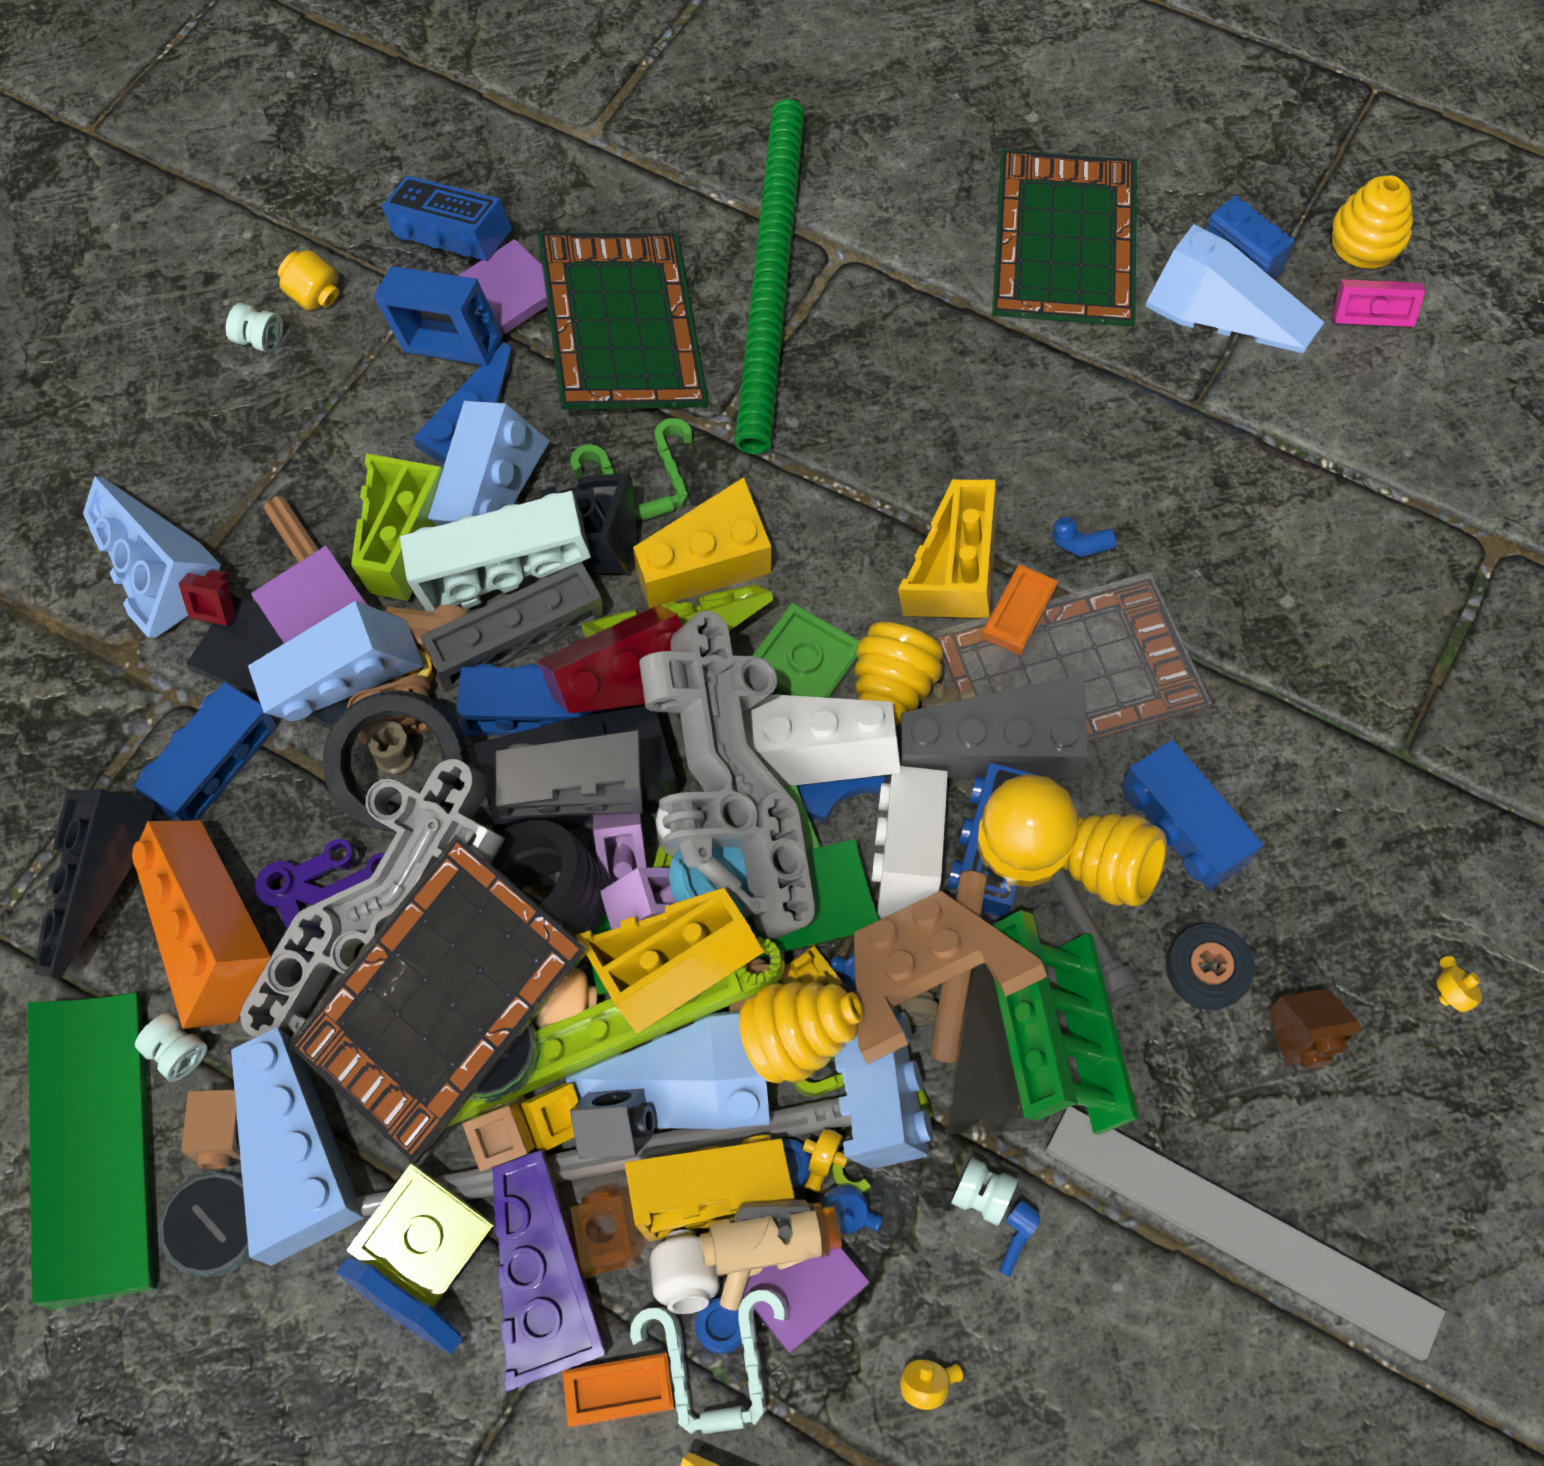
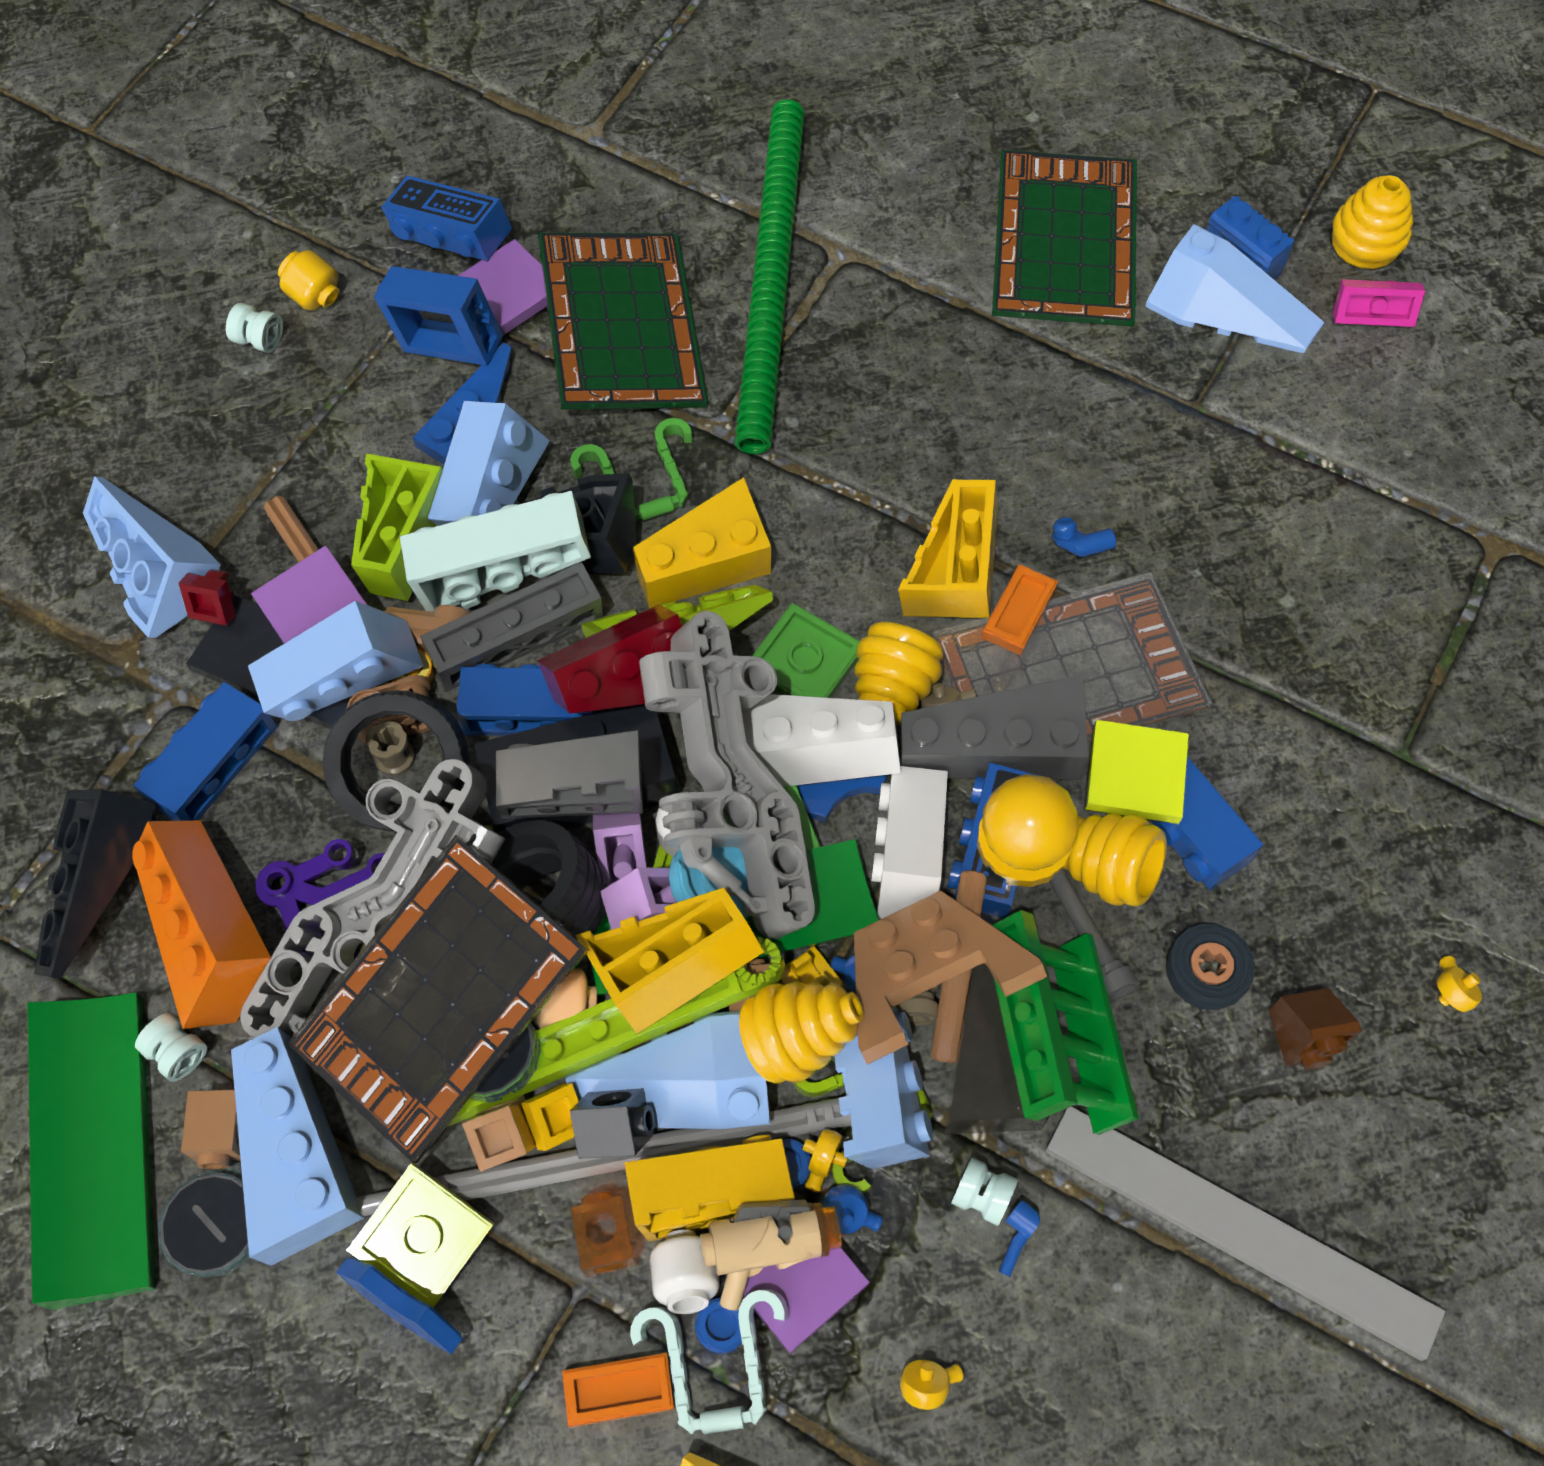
wing [492,1150,608,1392] -> none
none -> neon yellow tile [1085,720,1189,824]

